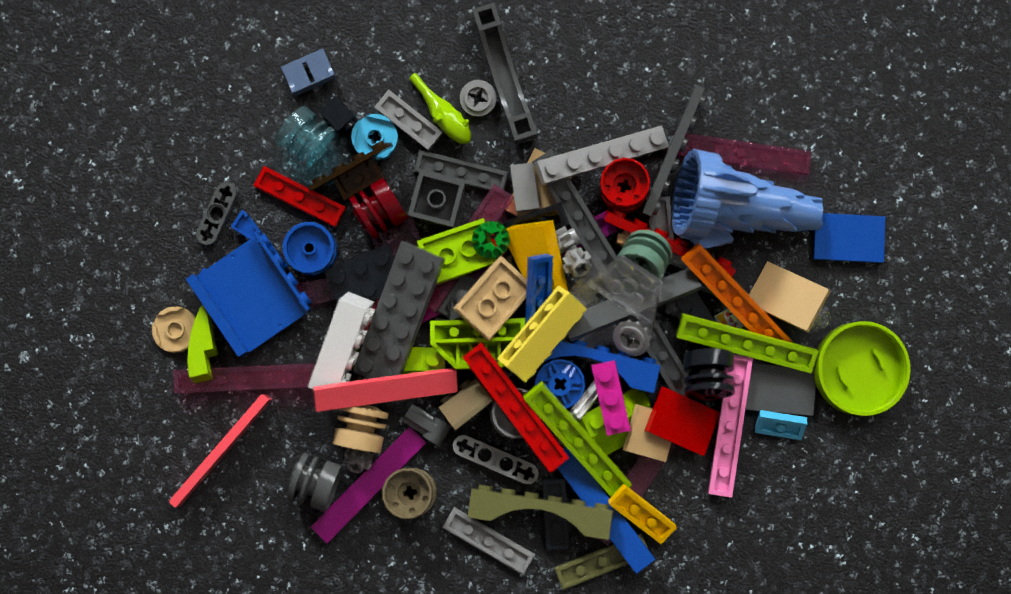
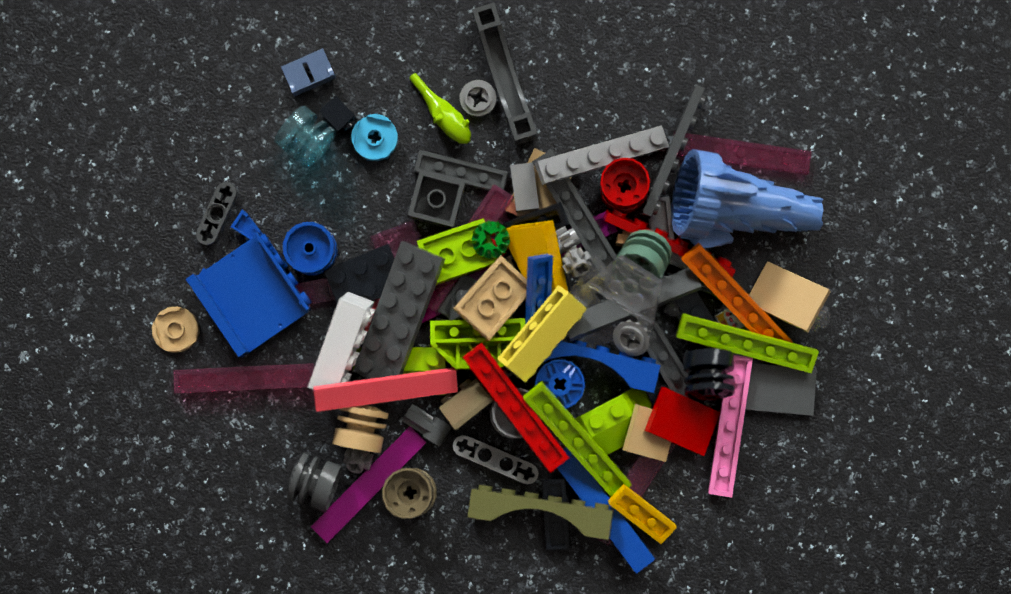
coral tile [169,394,273,508] -> none
lime slope [188,306,218,384] -> none
red tile [253,166,346,228] -> none
dark brown bracket [308,141,393,200] -> none
dark red wheel [349,177,409,240] -> none
light grey plate [374,89,443,151] -> none
light grey tile [442,507,535,575] -> none
olive tile [554,532,647,590] -> none
white axle [570,380,598,420] -> none
dark pink plate [591,360,631,436] -> none
medium azure plate [755,410,807,440] -> none
blue tile [813,213,885,263] -> none
lime piece [813,321,910,416] -> none

